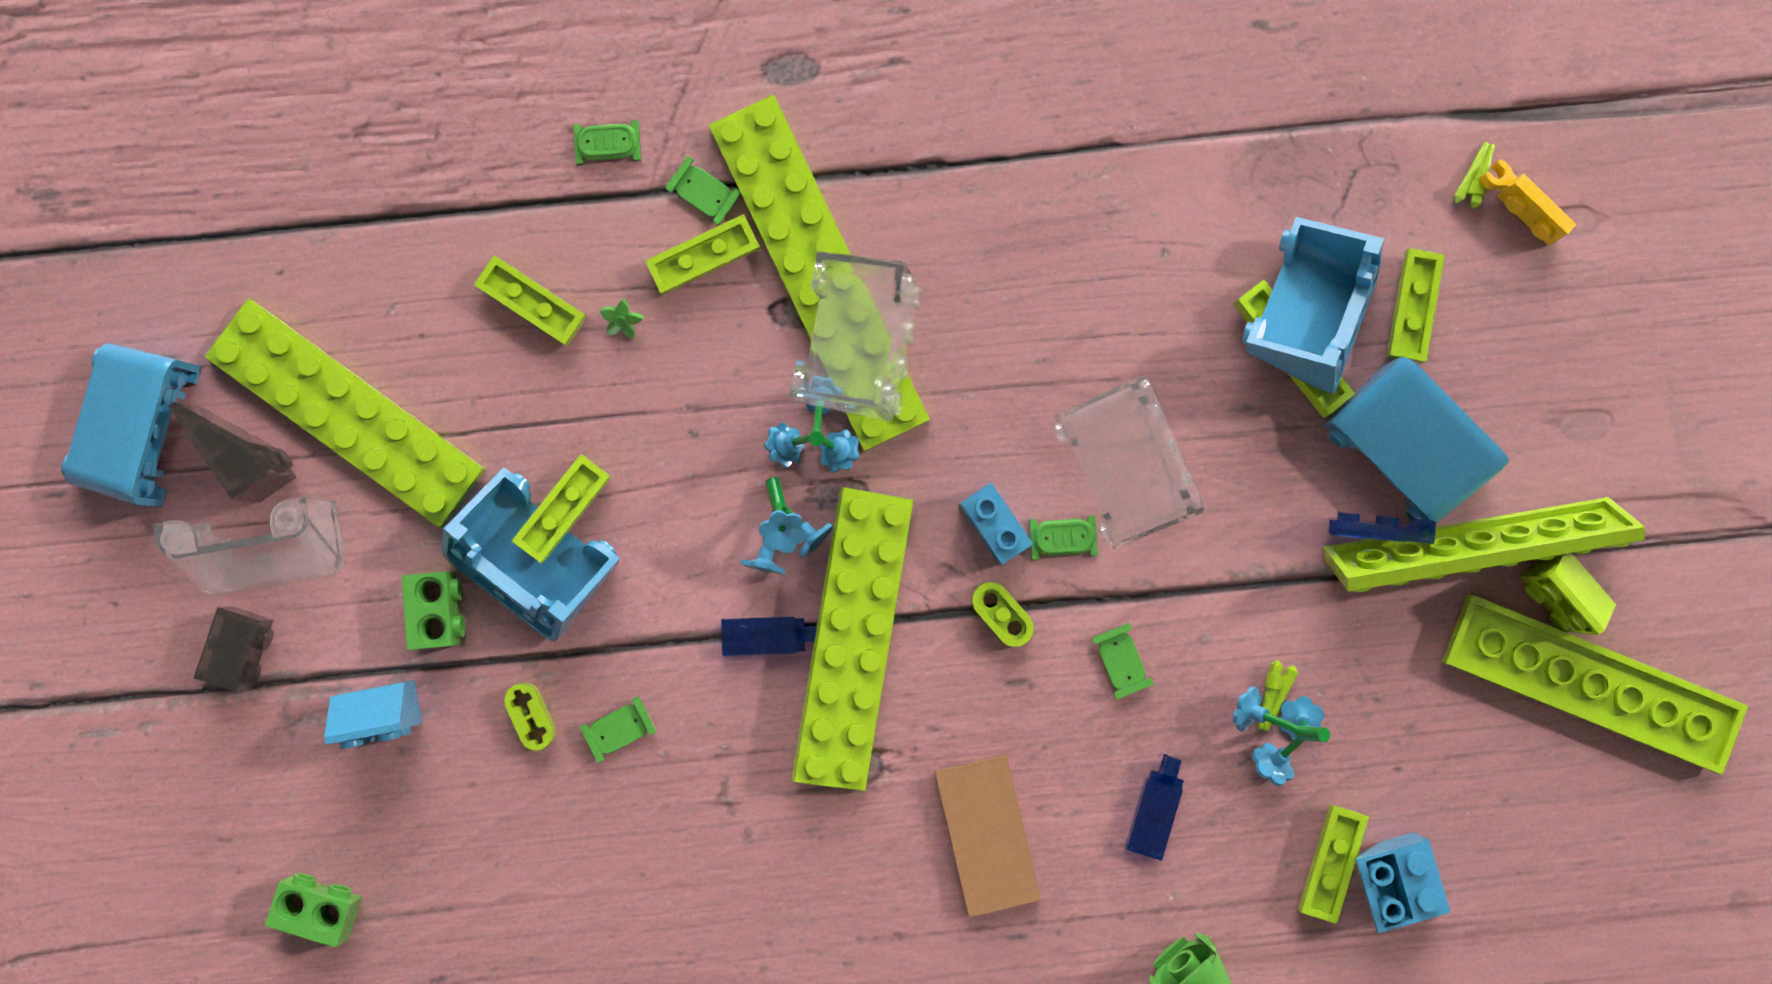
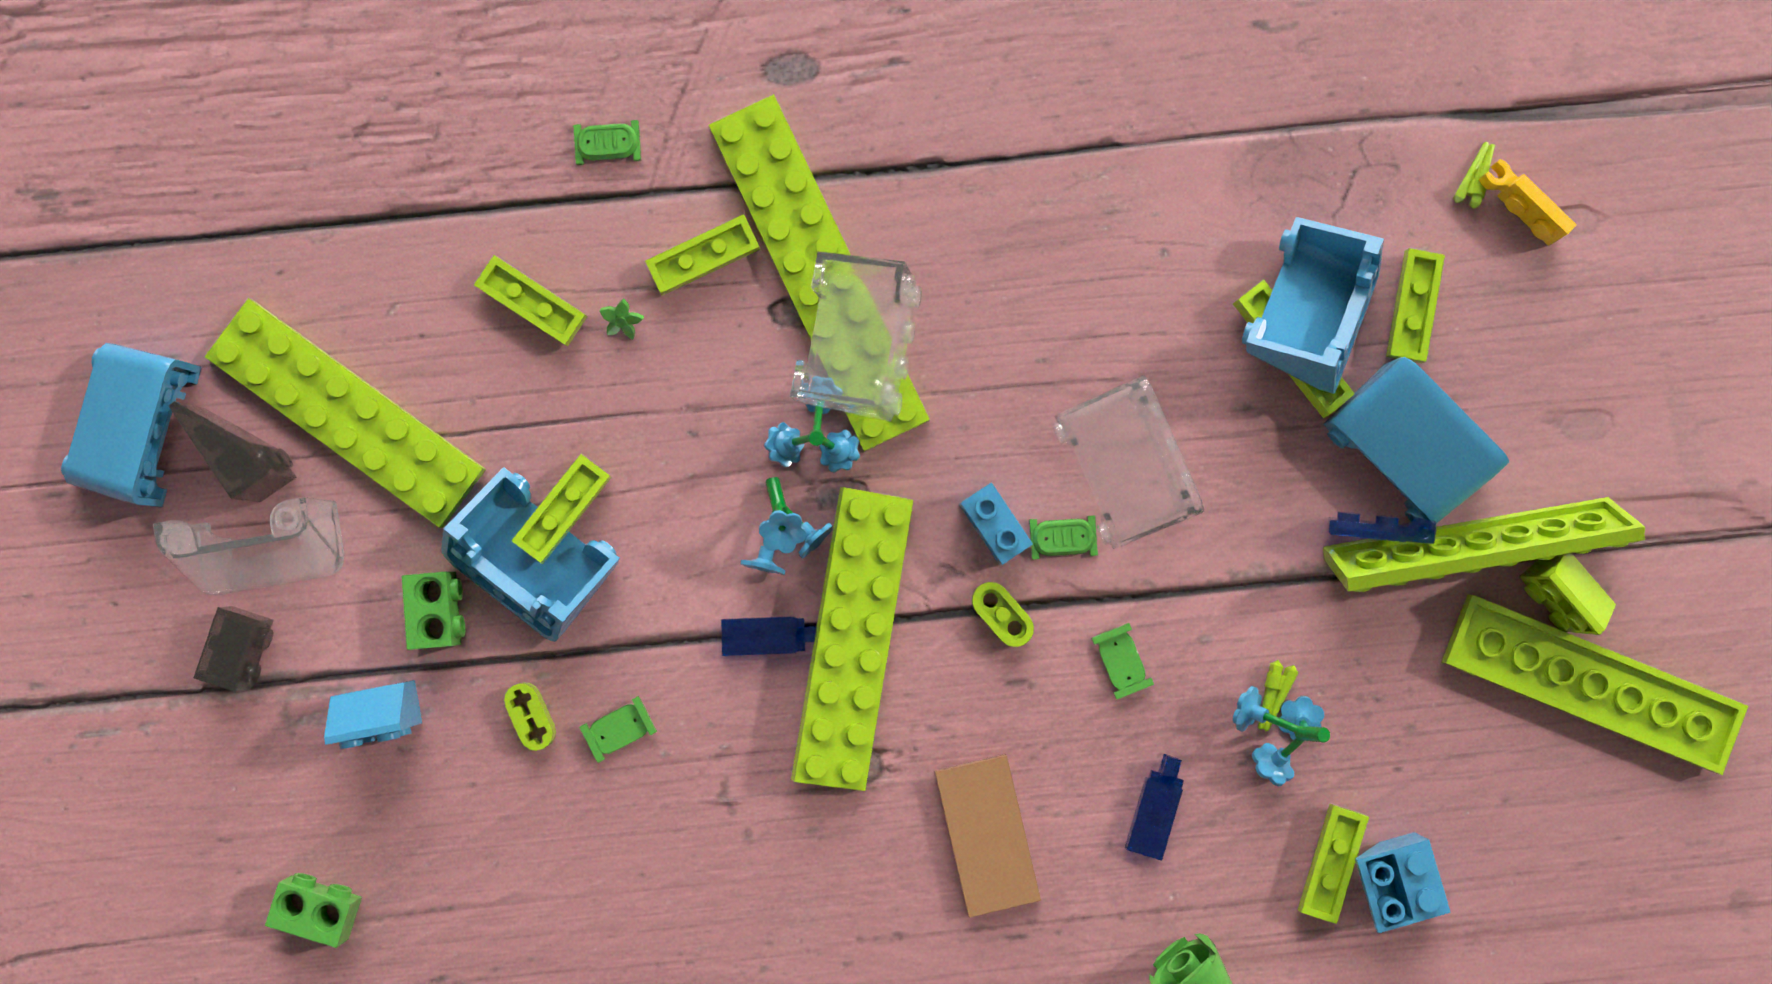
bright green piece [665,156,741,226] -> none

